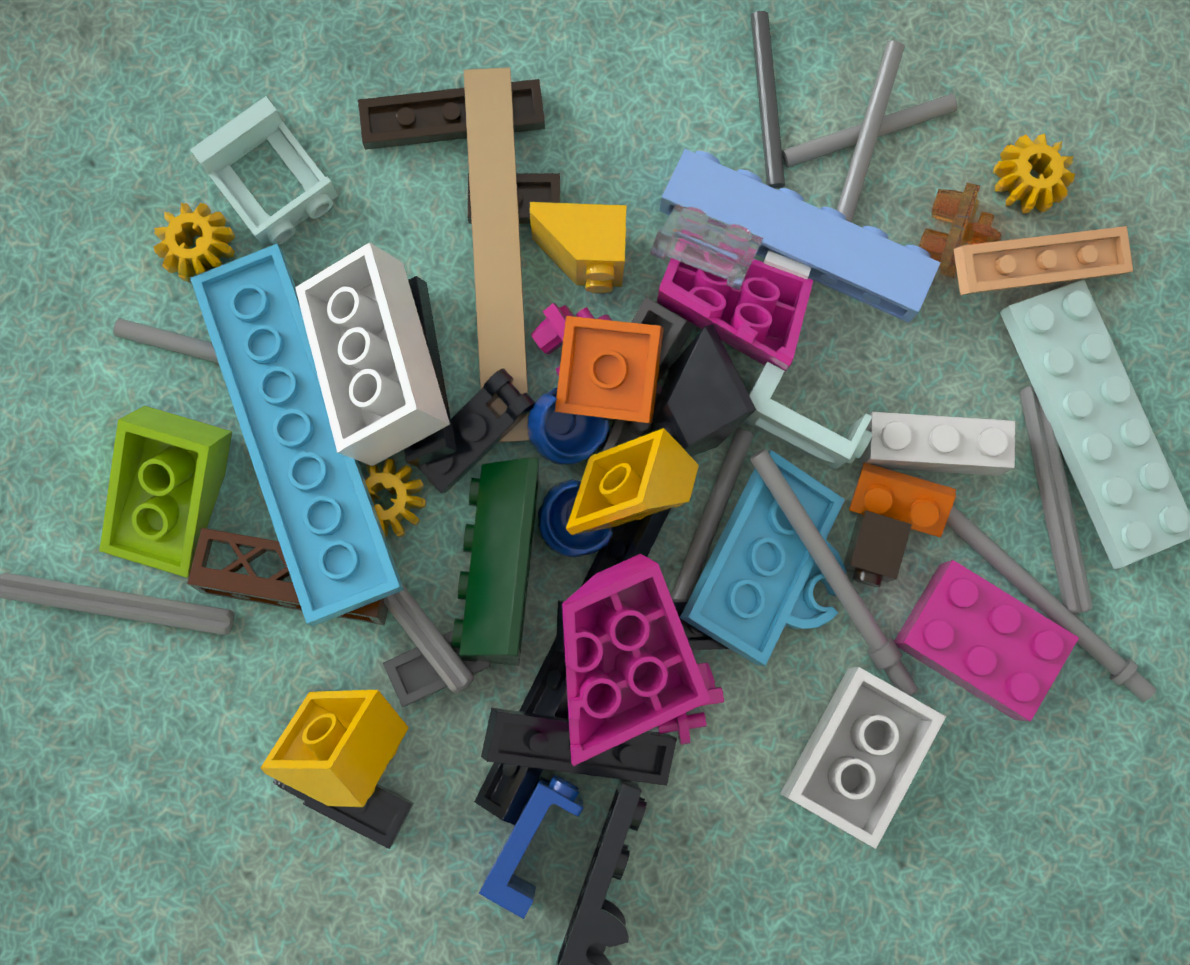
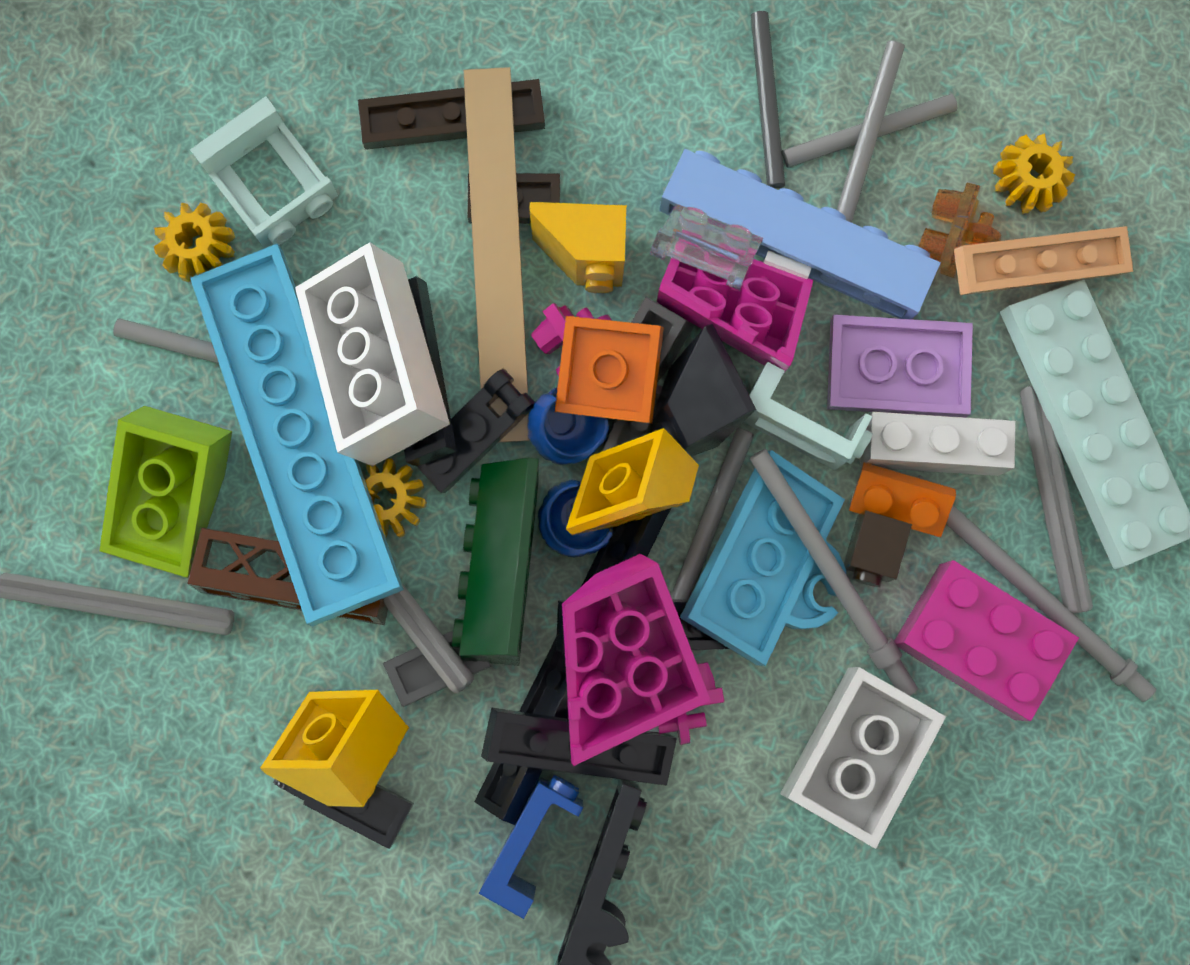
none -> lavender plate [827,315,973,418]

